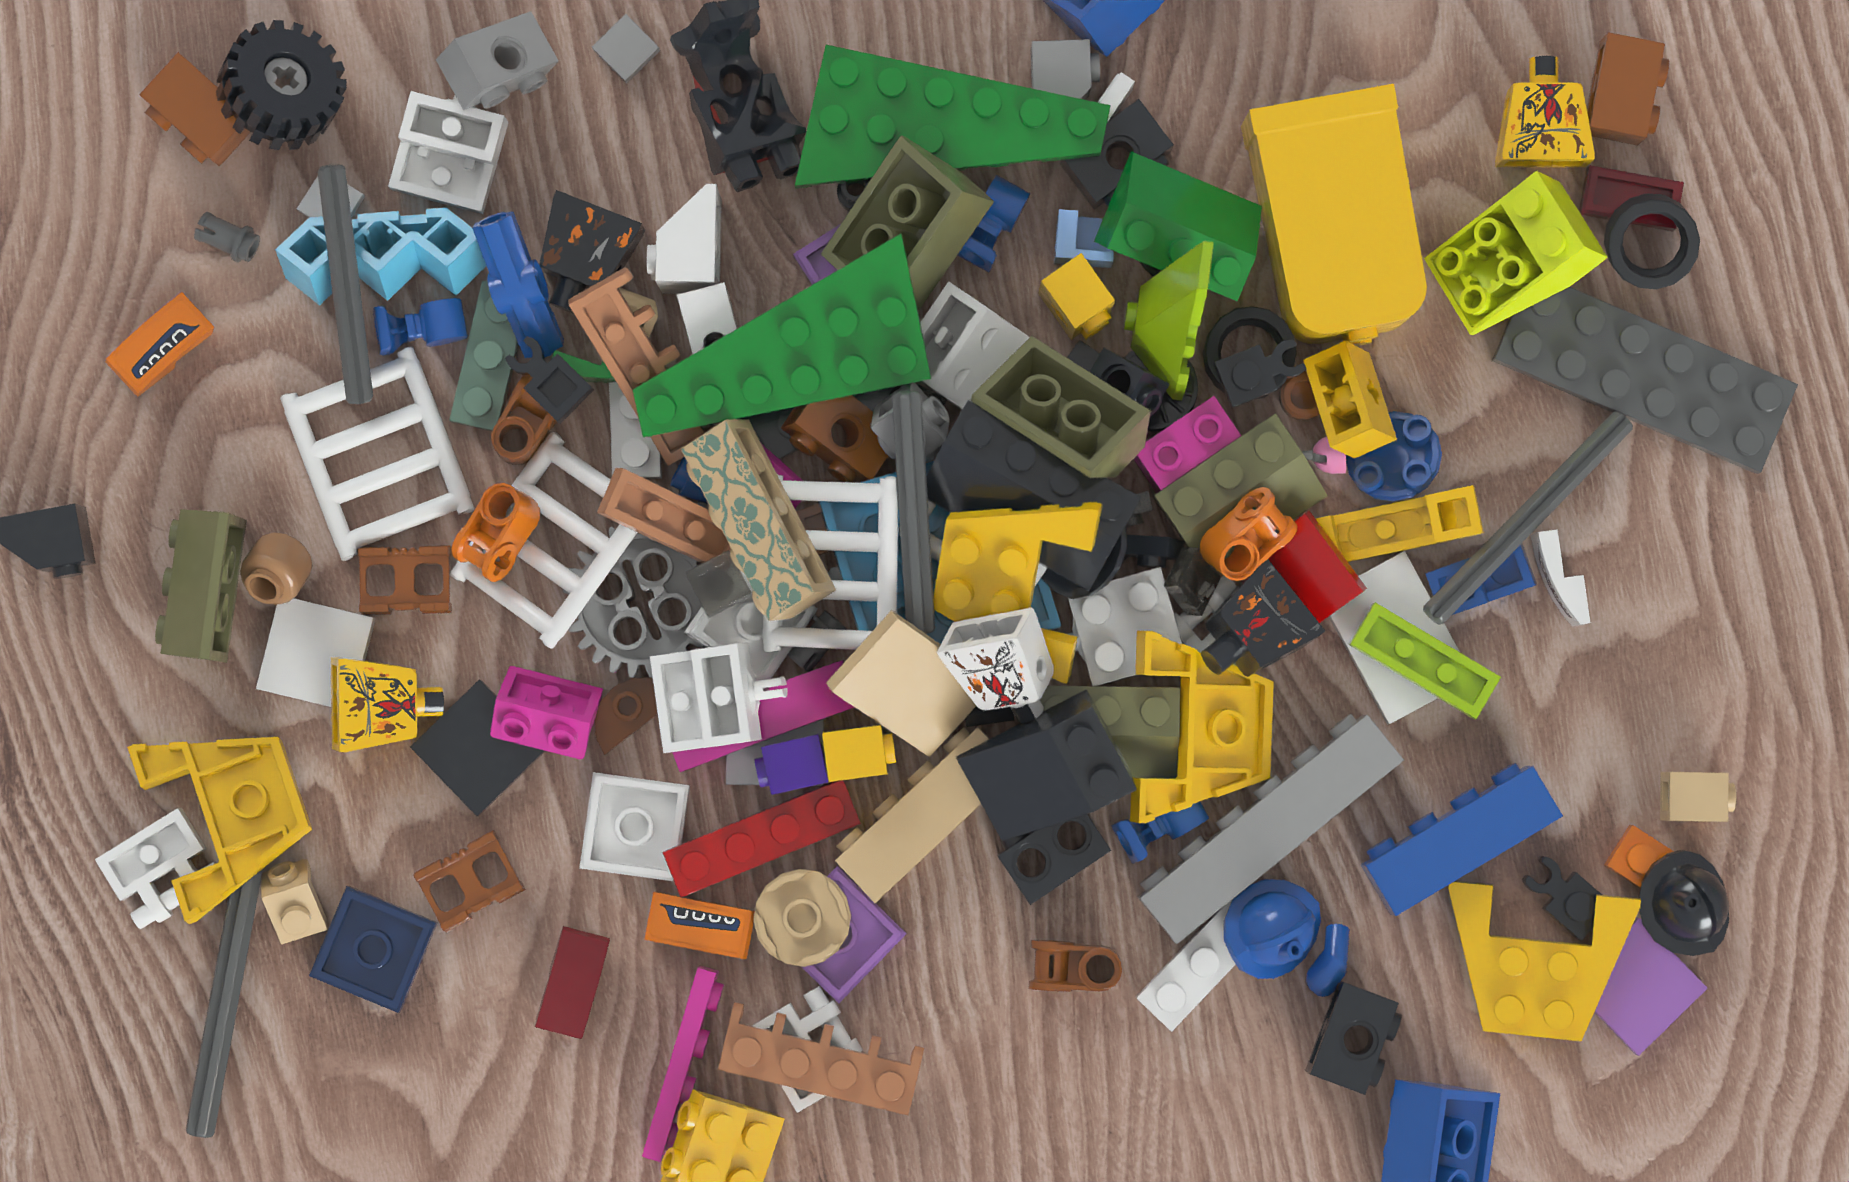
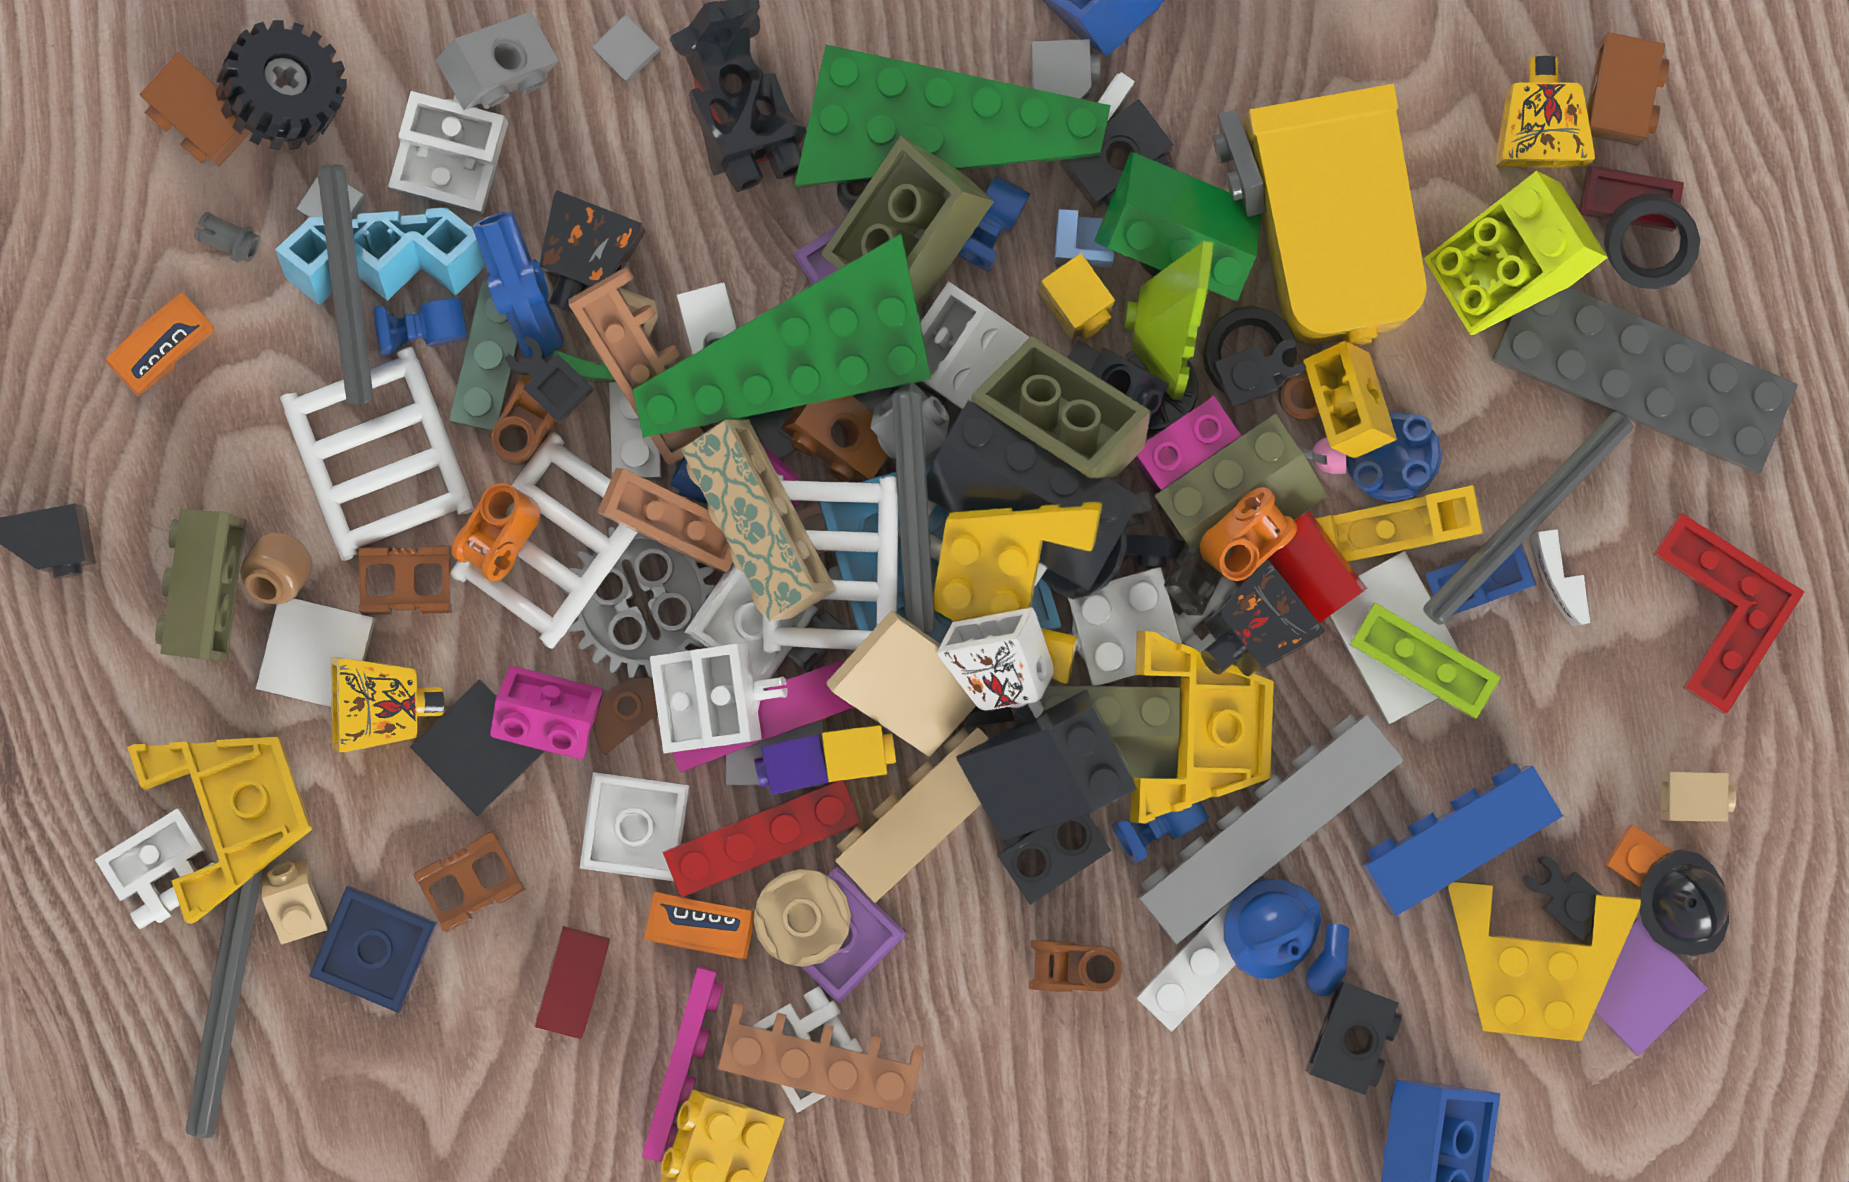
white slope [647,184,722,294] -> none
clear smoke plate [685,550,752,618] -> none
none -> dark grey plate [1213,109,1266,217]
none -> red plate [1653,513,1805,714]

